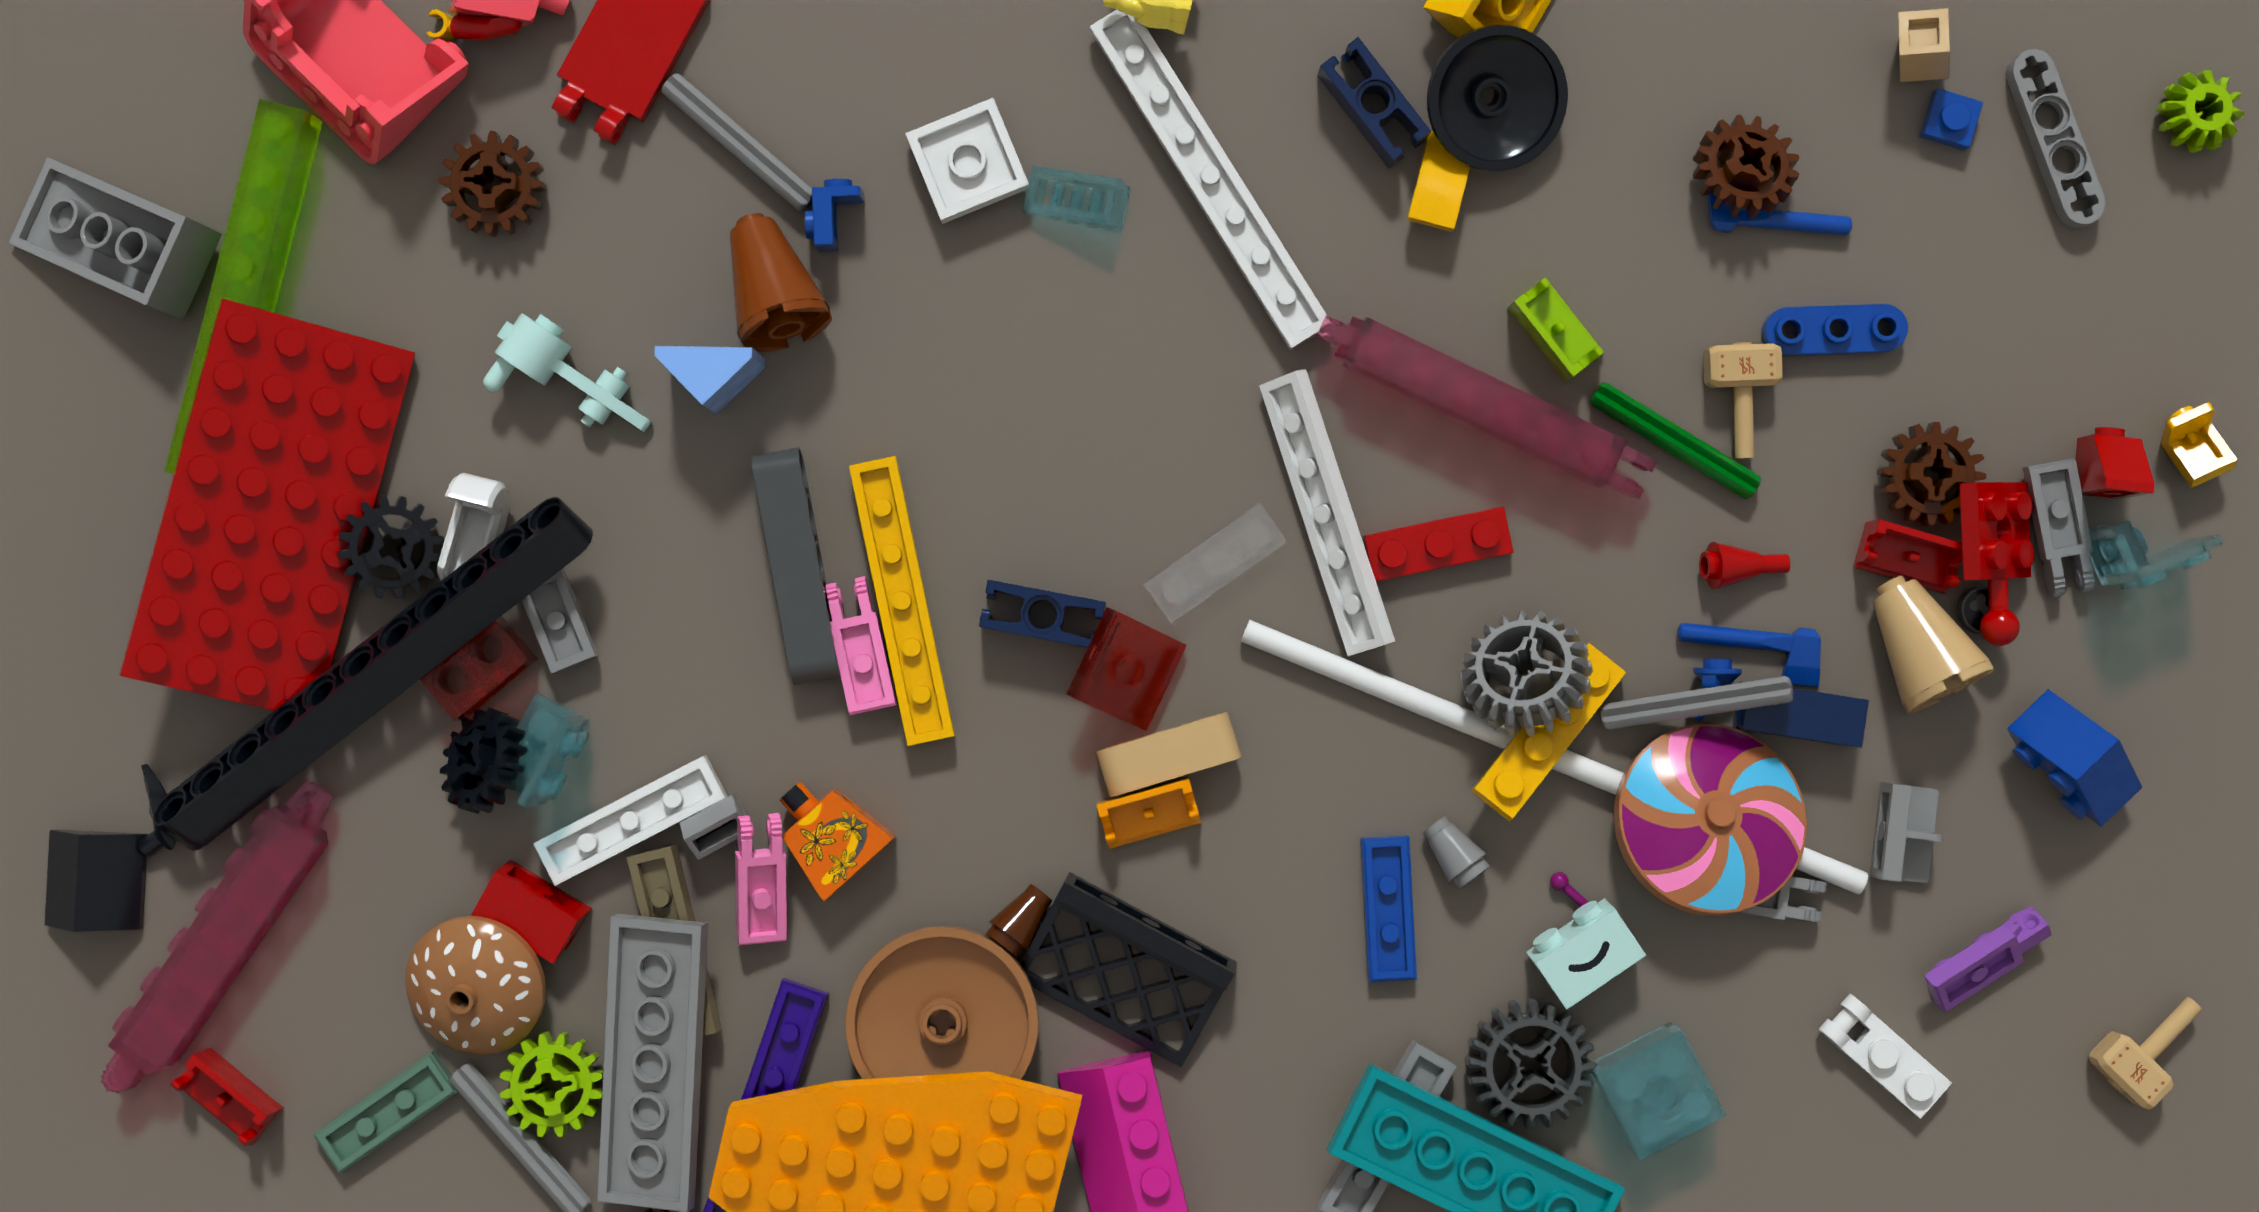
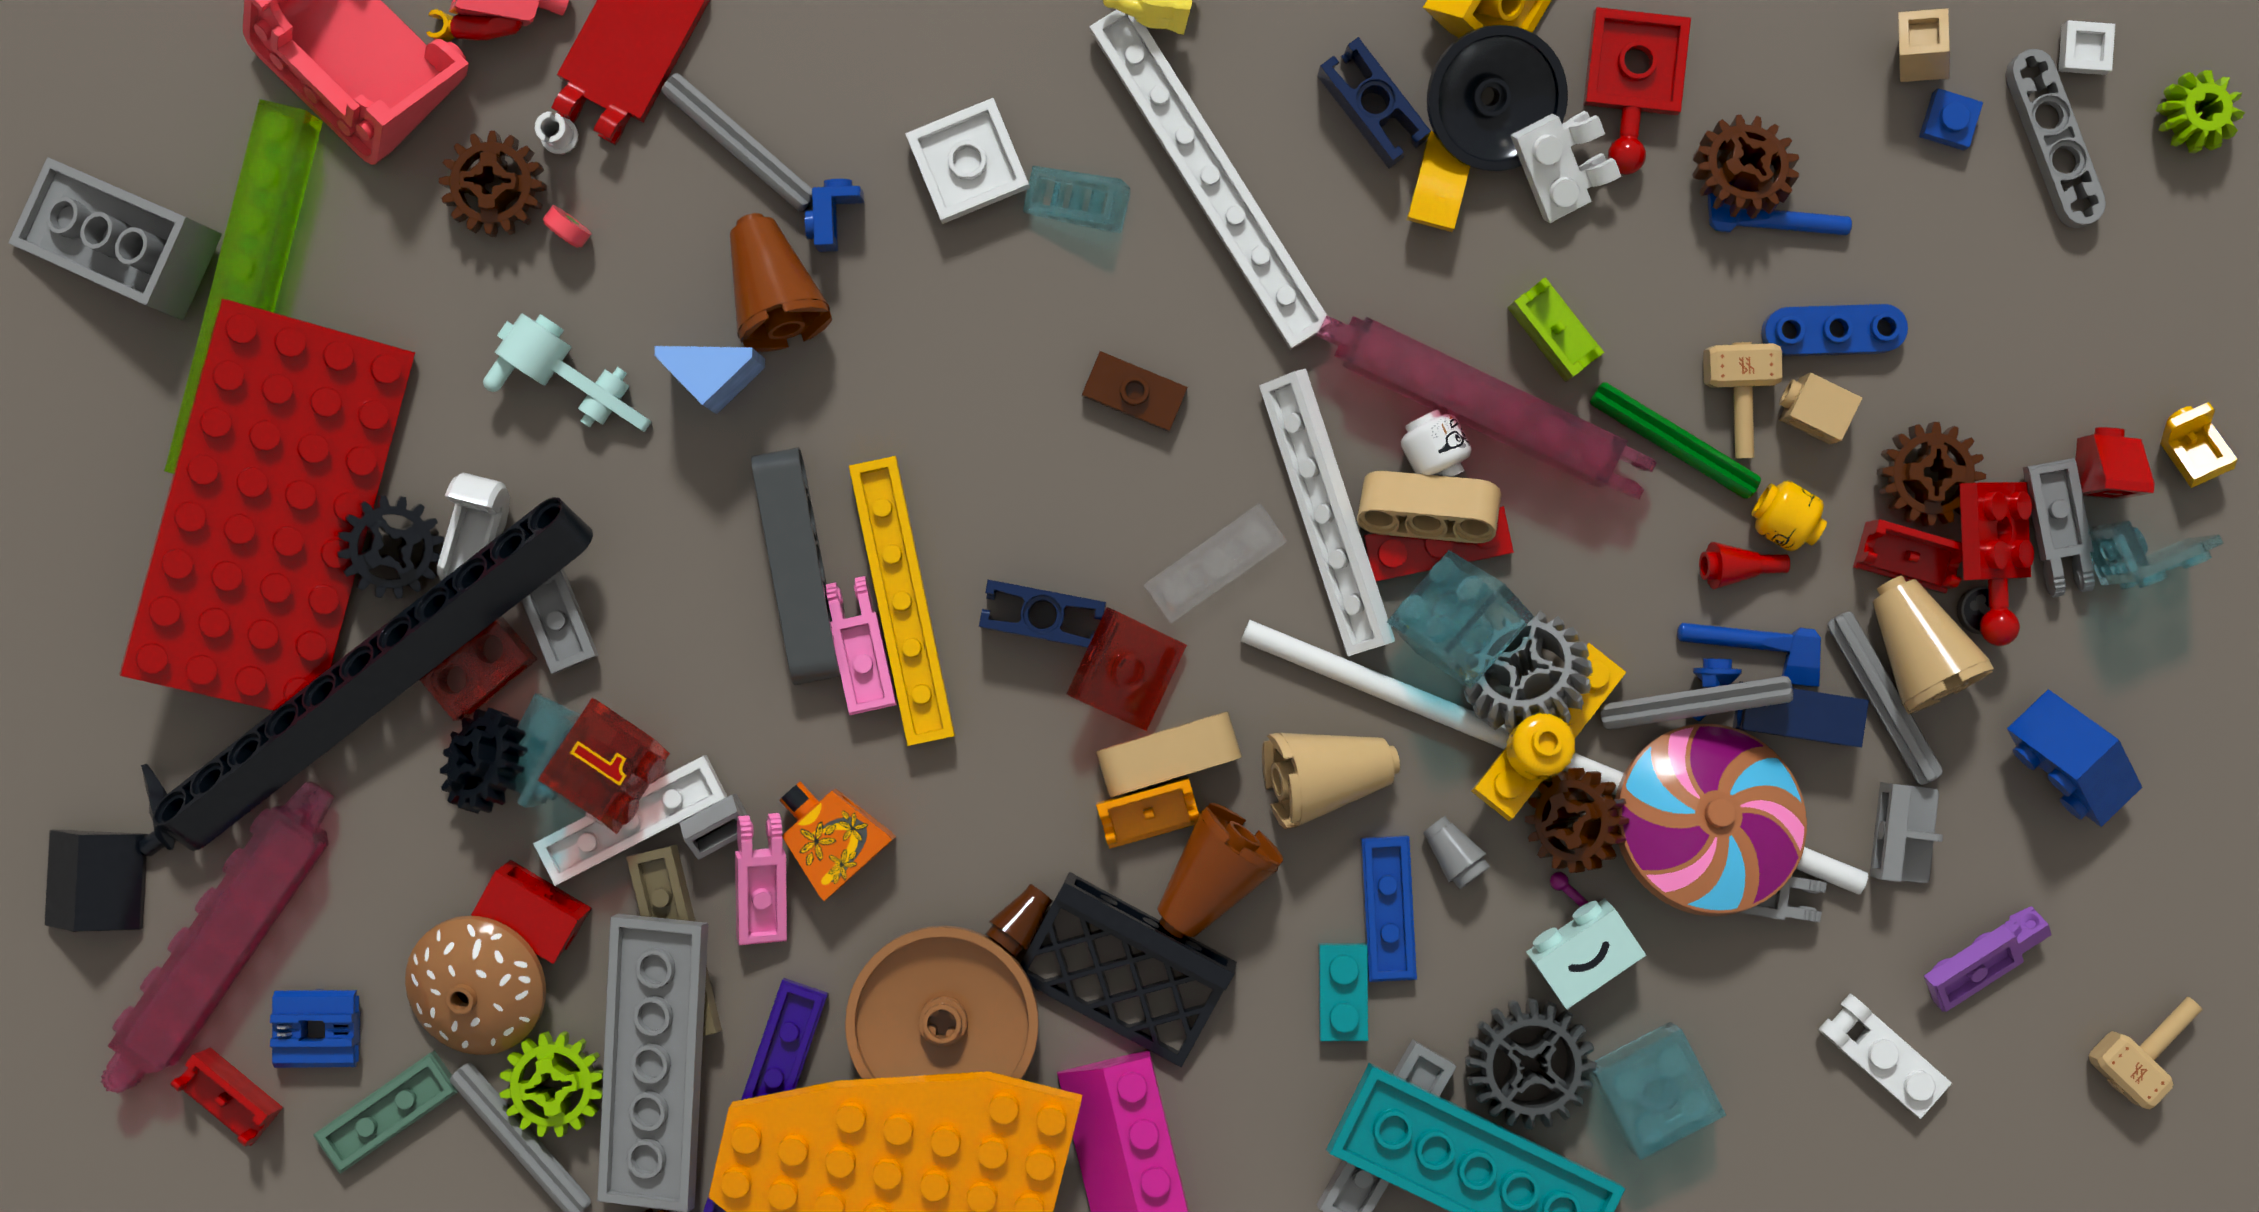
none -> blue piece [270,989,360,1068]
none -> white pin [535,111,578,155]
none -> clear red slope [538,698,670,834]
none -> coral tile [543,205,592,248]
none -> reddish brown plate [1082,351,1188,432]
none -> dark orange cone [1157,803,1283,938]
none -> tan cone [1262,733,1400,829]
none -> teal plate [1318,943,1368,1041]
none -> tan beam [1357,471,1501,543]
none -> clear light blue brick [1387,550,1534,689]
none -> white head [1401,409,1472,477]
none -> yellow head [1506,713,1575,781]
none -> white plate [1510,111,1622,223]
none -> reddish brown gear [1525,768,1629,873]
none -> red plate [1583,7,1691,175]
none -> yellow head [1751,480,1827,551]
none -> tan brick [1779,372,1862,445]
none -> light grey axle [1827,611,1943,785]
none -> white plate [2058,20,2115,75]

